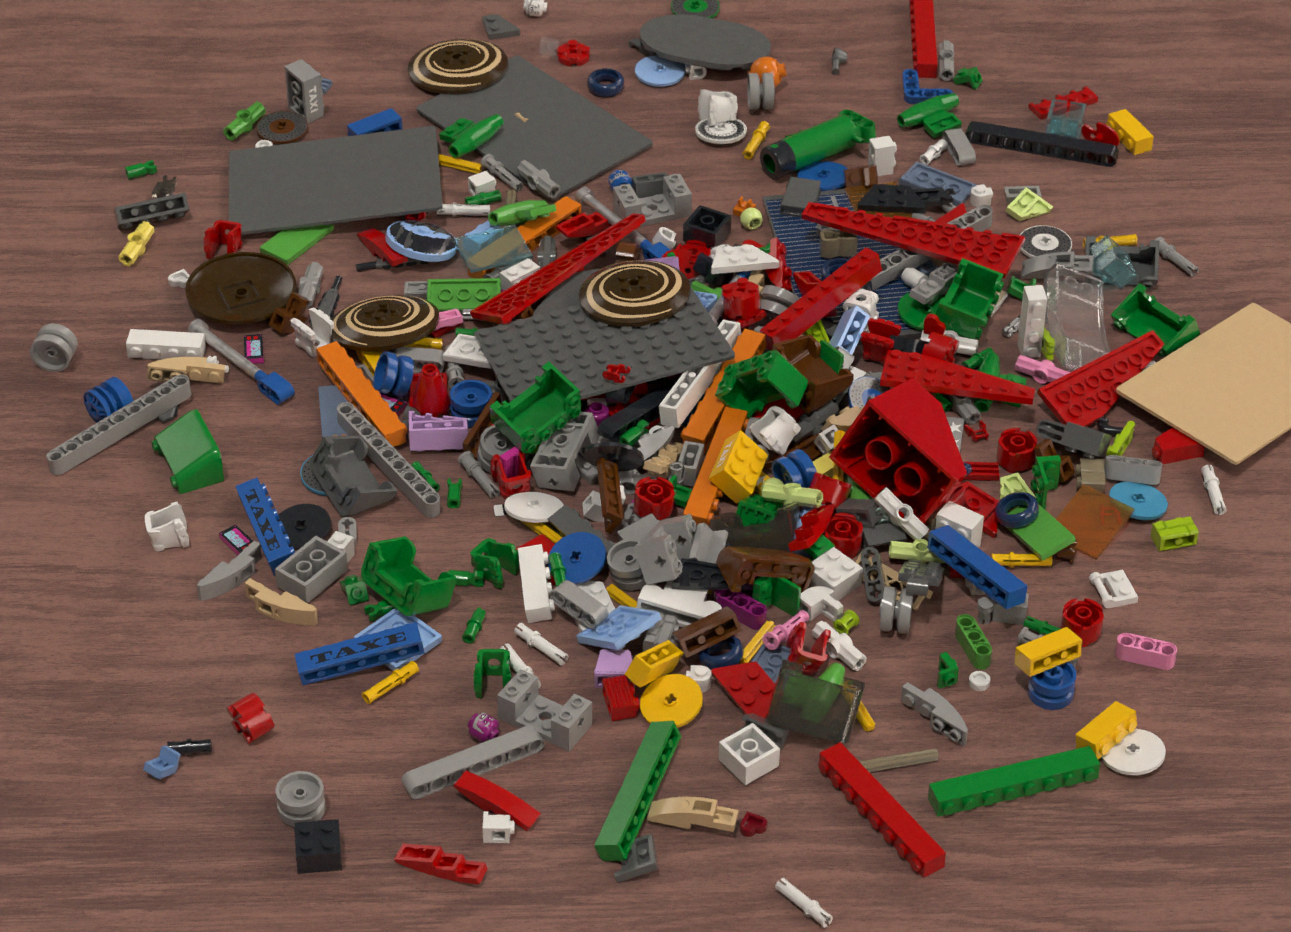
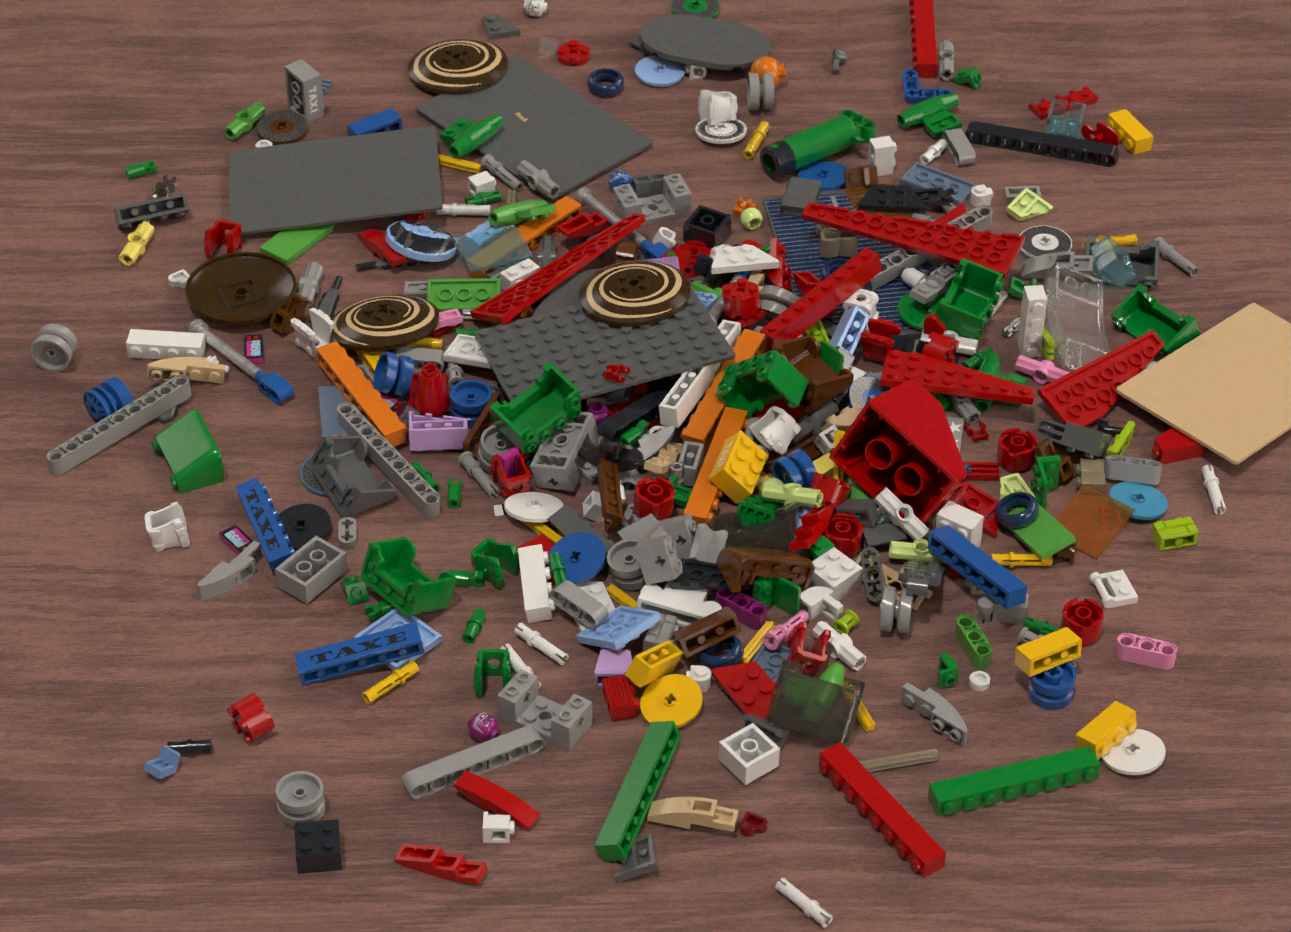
tan slope [245,578,318,626] -> none
white brick [327,531,355,564] -> none

